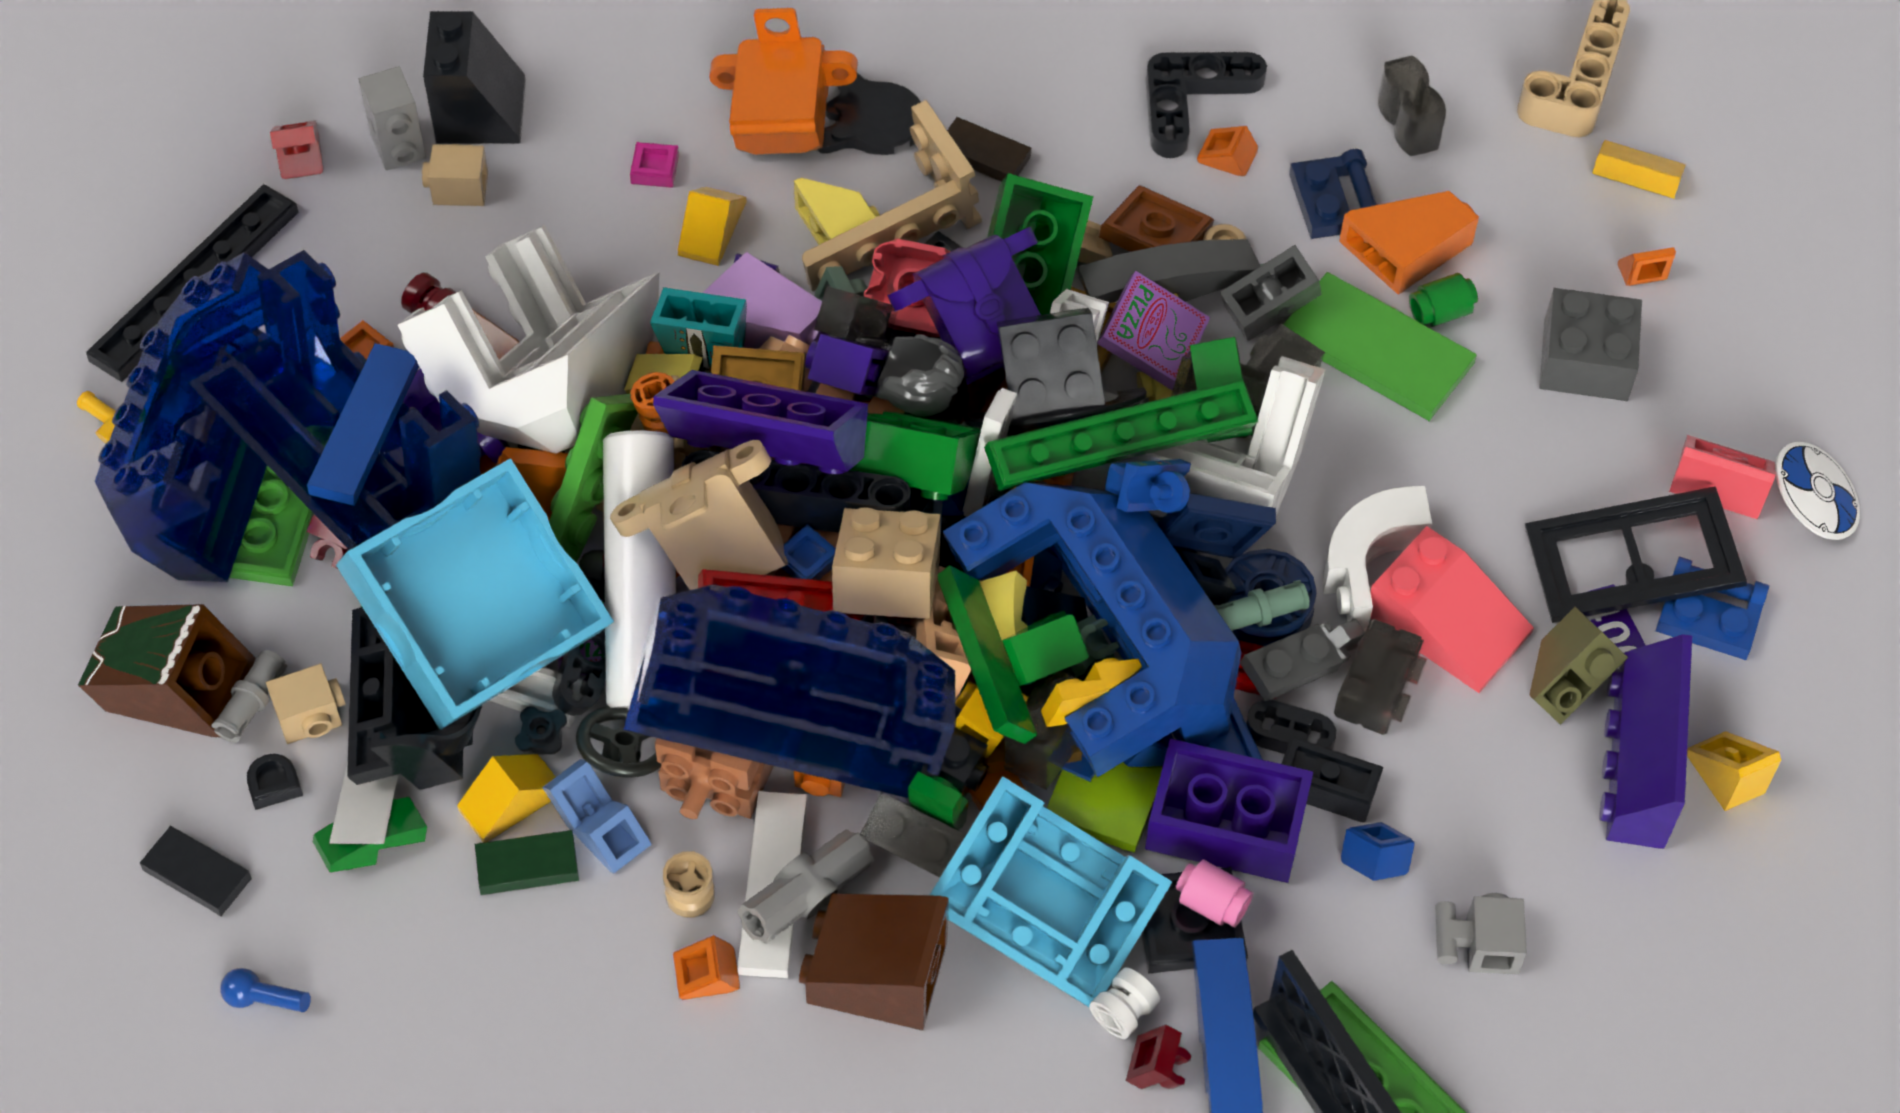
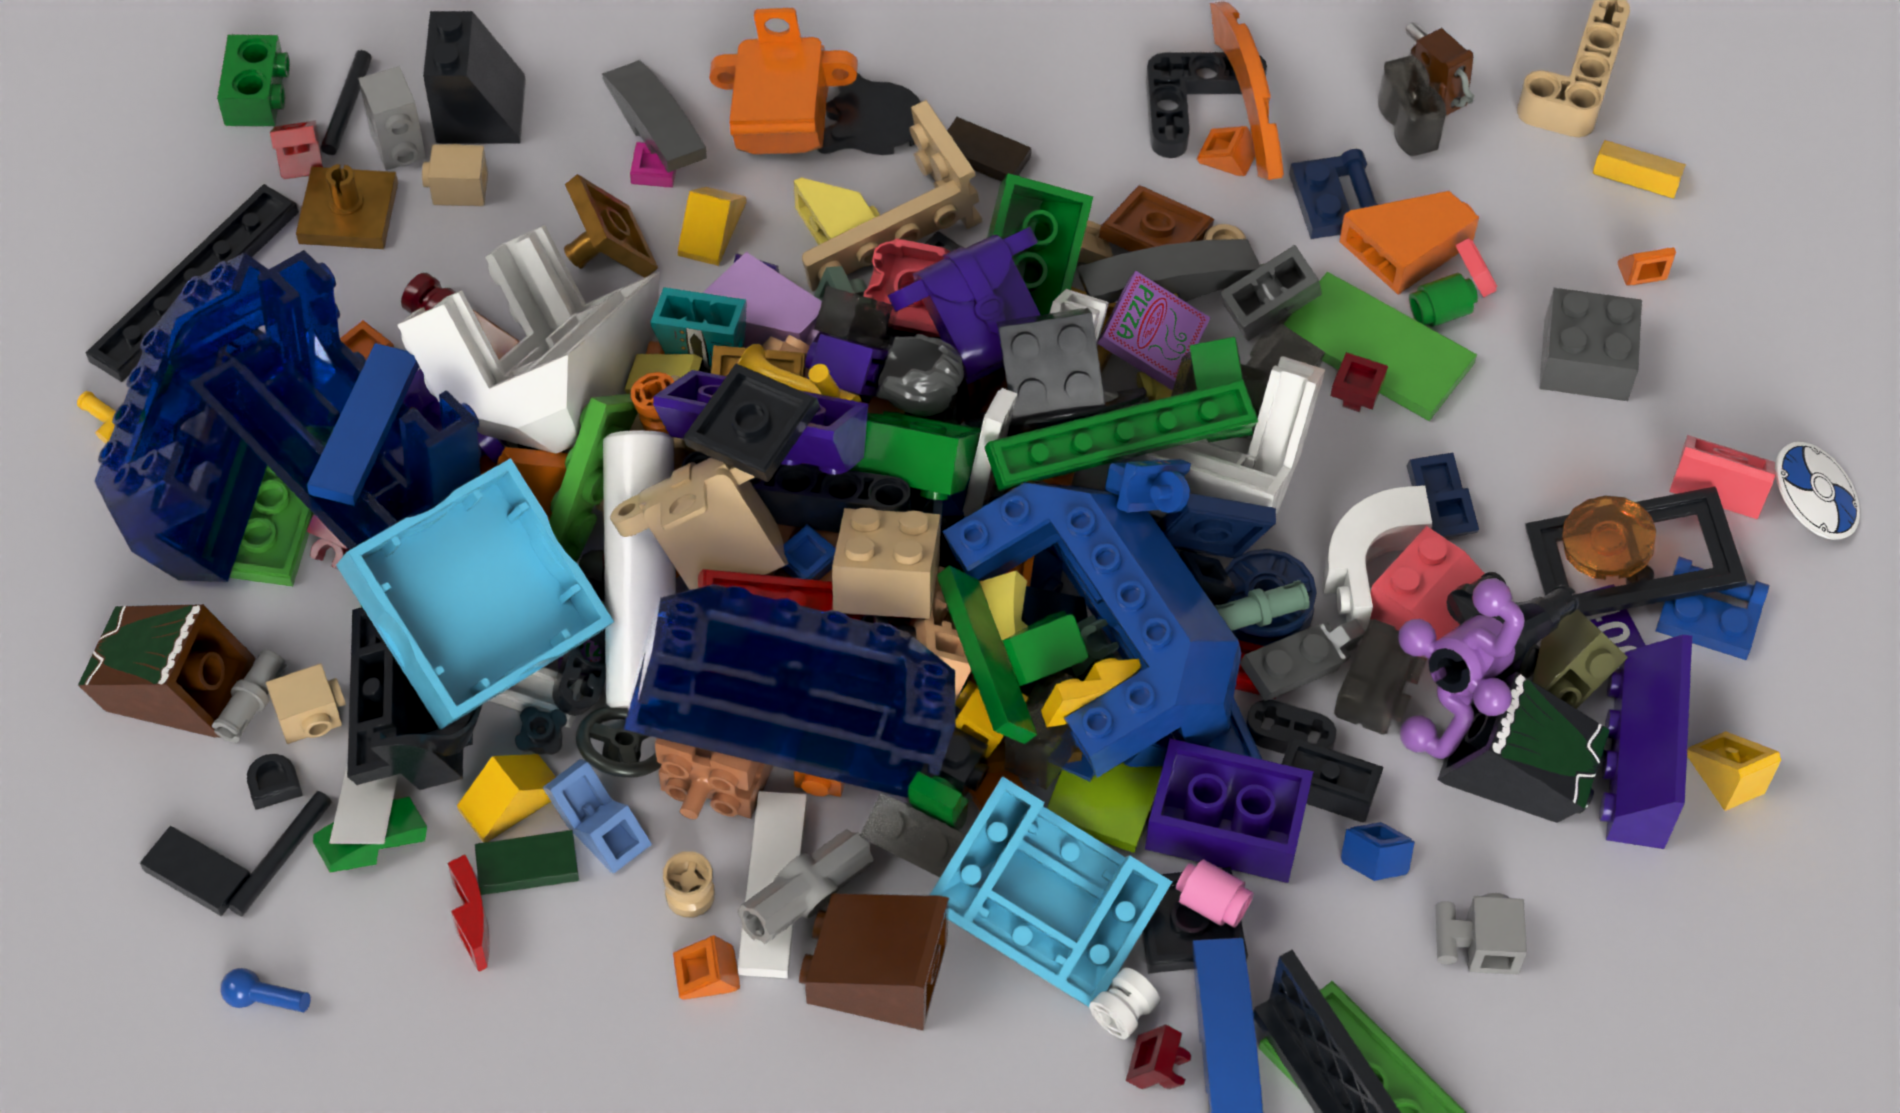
none -> green brick [217,34,290,126]
none -> black bar [227,791,332,916]
none -> pearl gold tile [296,164,398,250]
none -> black bar [320,50,372,155]
none -> red slope [447,854,489,972]
none -> pearl gold tile [564,174,658,278]
none -> dark grey slope [602,60,707,172]
none -> black tile [684,364,820,482]
none -> yellow piece [738,344,861,402]
none -> orange tile [1210,1,1284,180]
none -> dark red tile [1330,352,1388,412]
none -> medium lavender wheel [1398,572,1579,759]
none -> reddish brown piece [1402,22,1474,118]
none -> dark blue slope [1406,452,1479,538]
none -> black slope [1437,672,1610,823]
none -> coral tile [1455,238,1497,298]
none -> clear orange tile [1562,495,1656,580]

